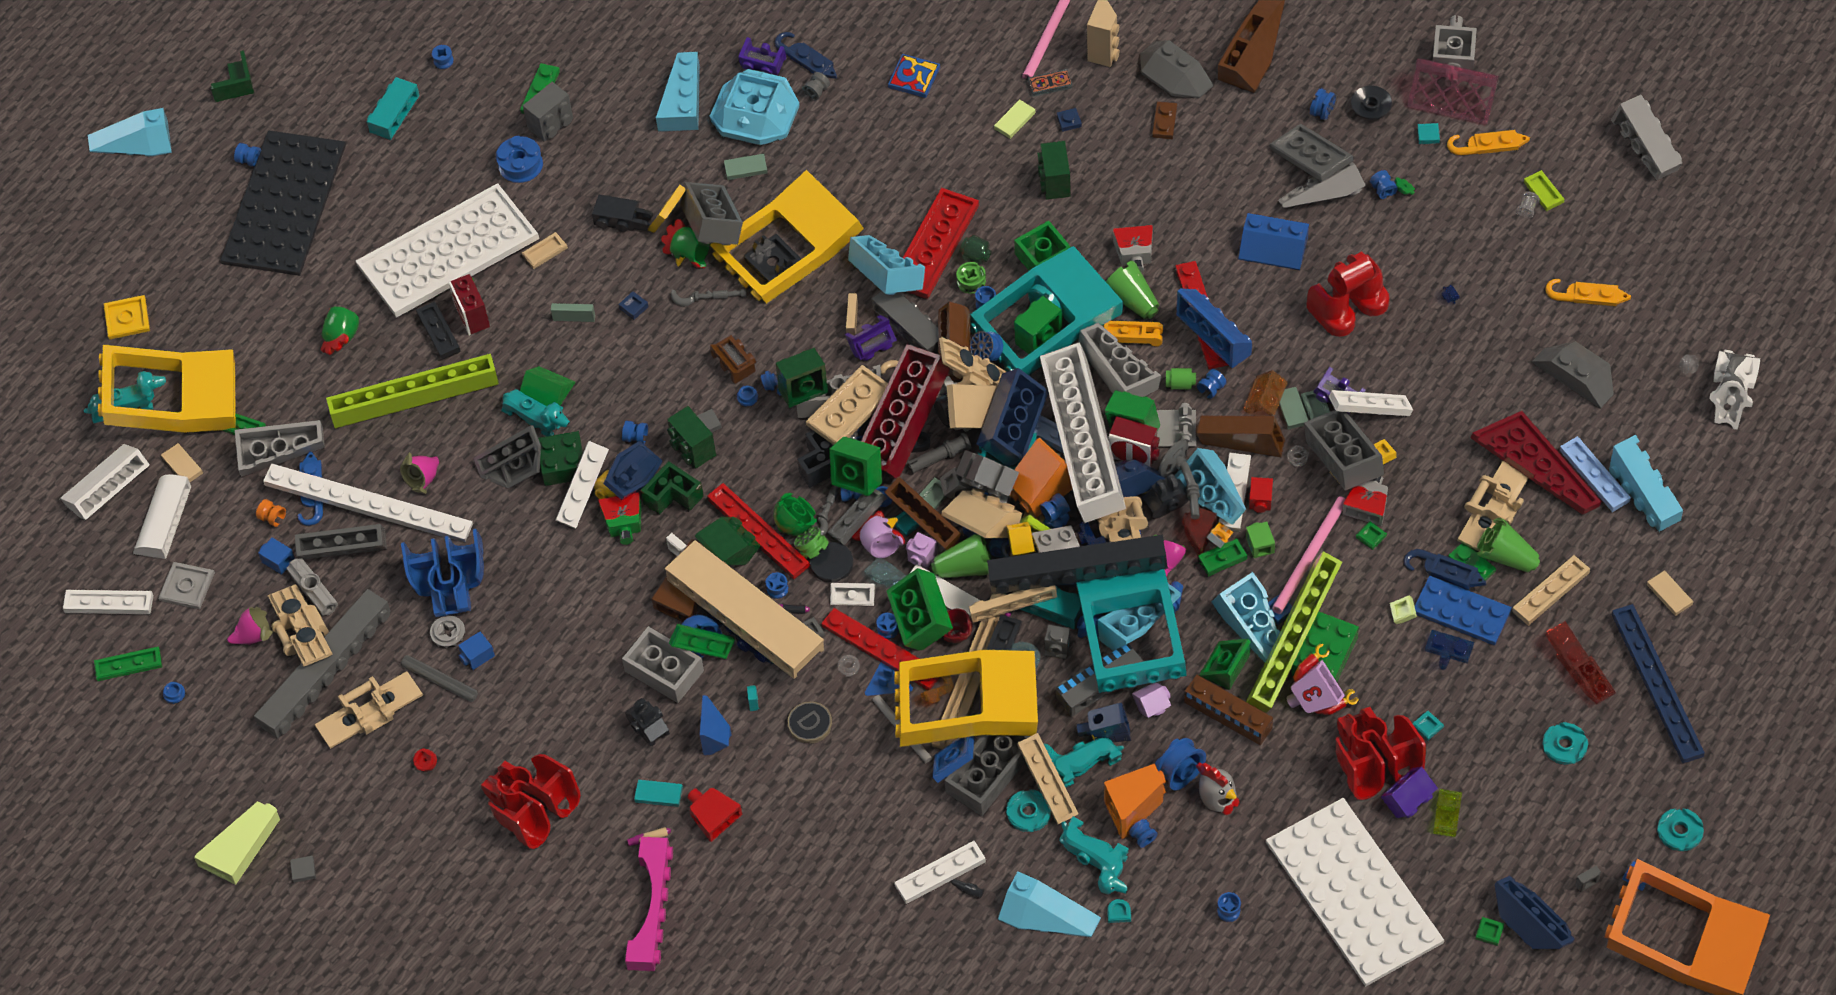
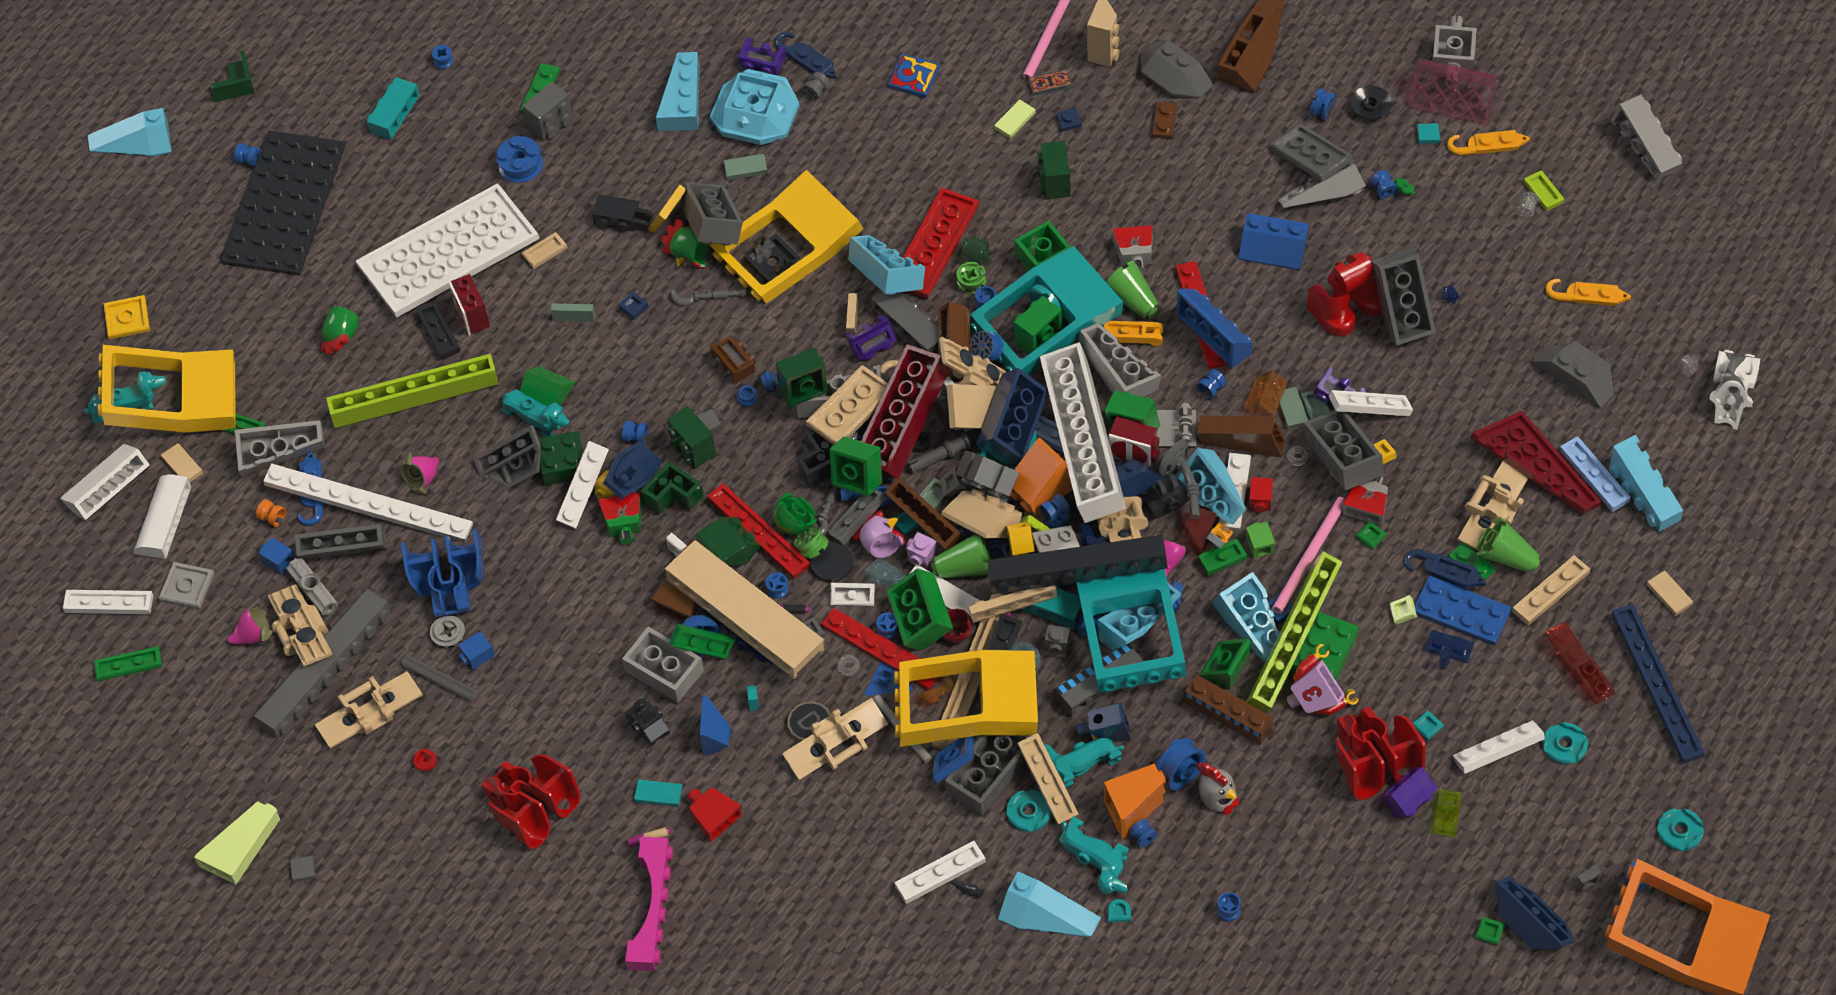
blue plate [163,682,185,704] -> none
lavender brick [1132,683,1171,718] -> none
bright green brick [1166,368,1196,390] -> none
white plate [1266,798,1444,987] -> none
none -> tan piece [782,698,888,780]
none -> dark grey brick [1371,248,1436,345]
none -> white plate [1453,720,1545,774]

